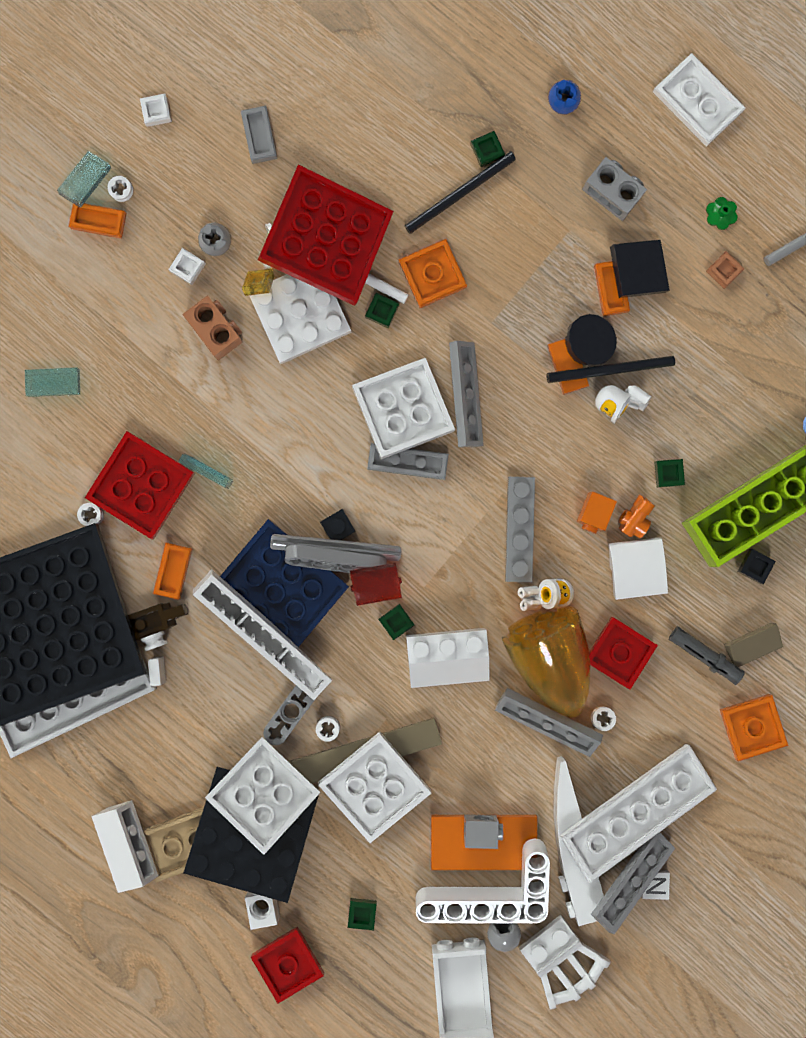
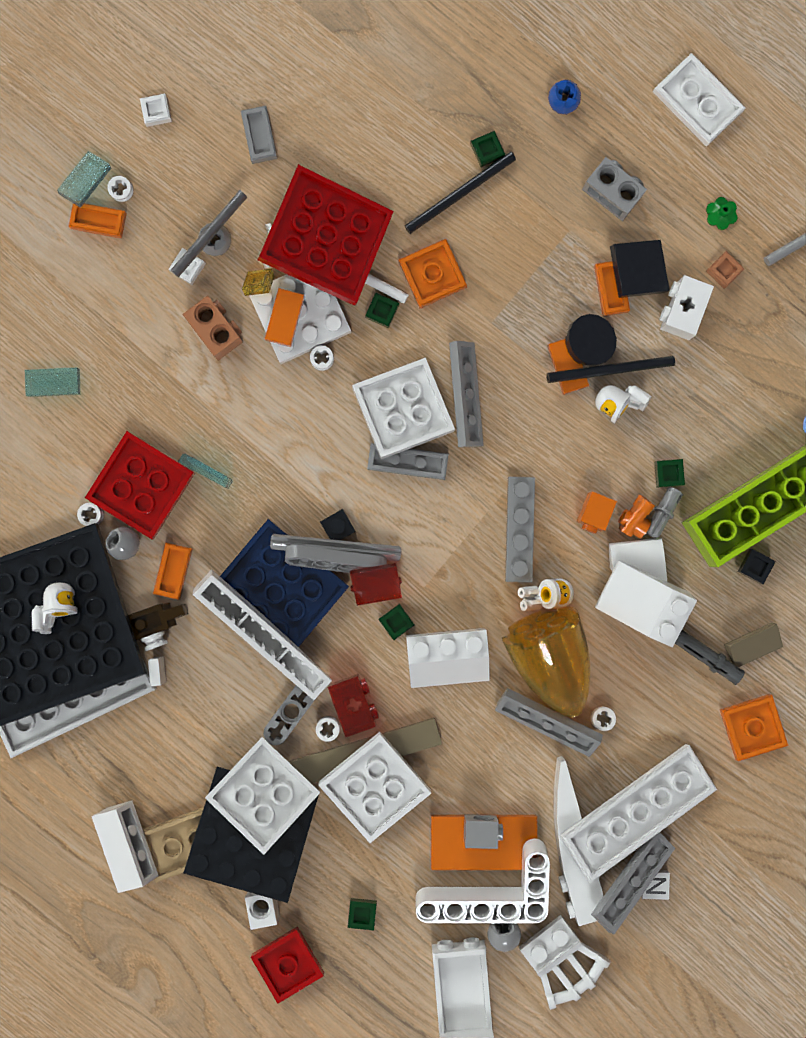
red plate [584,616,658,690] -> none
none -> white piece [32,582,77,634]
none -> light grey piece [106,527,140,560]
none -> flat silver bar [170,190,247,278]
none -> orange tile [265,288,305,347]
none -> white bush [310,345,334,371]
none -> clear red brick [328,673,379,738]
none -> white slope [595,560,697,647]
none -> light grey axle [646,487,683,538]
none -> white brick [659,275,714,340]

